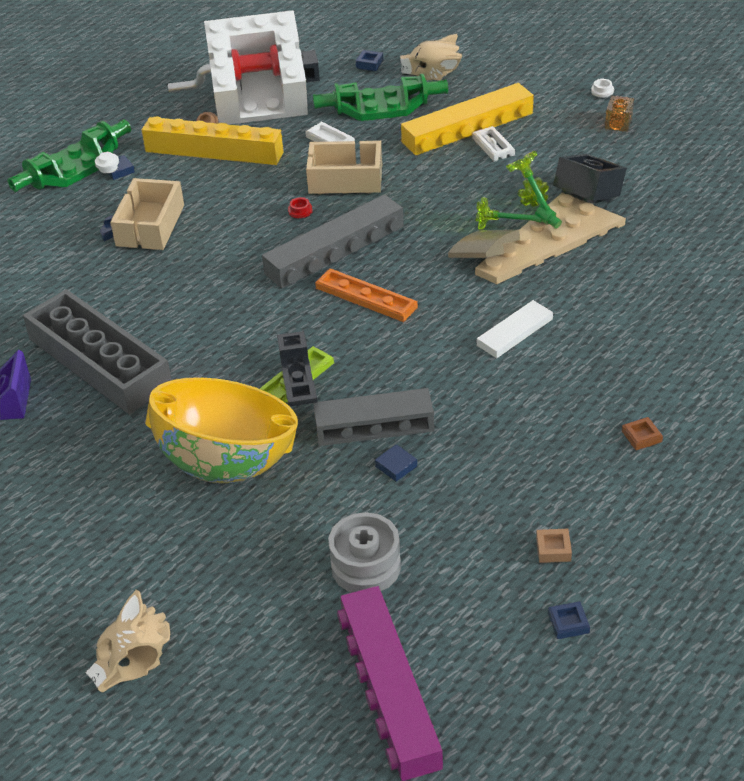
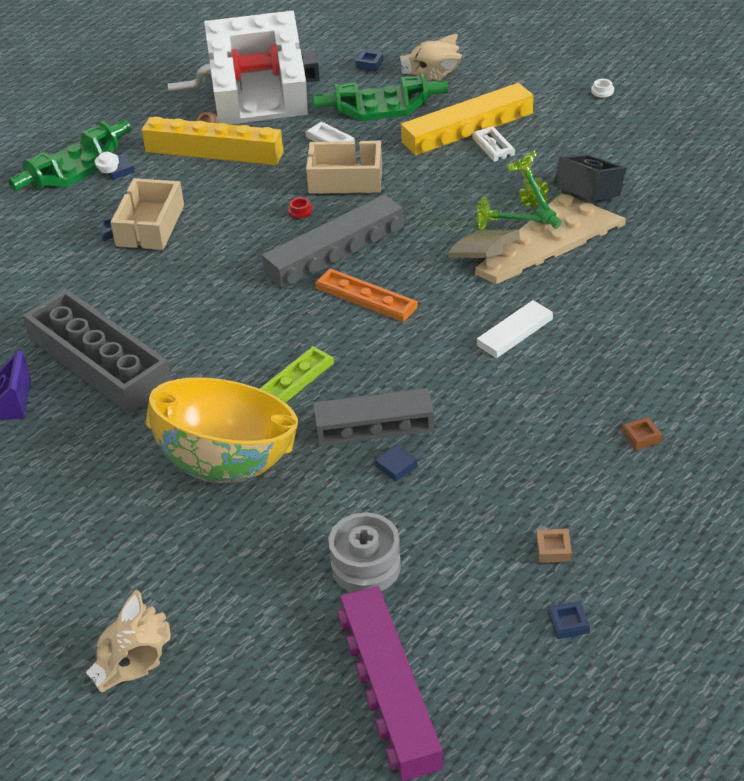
black slope [277,331,318,407] -> none
clear orange brick [605,95,634,132] -> none

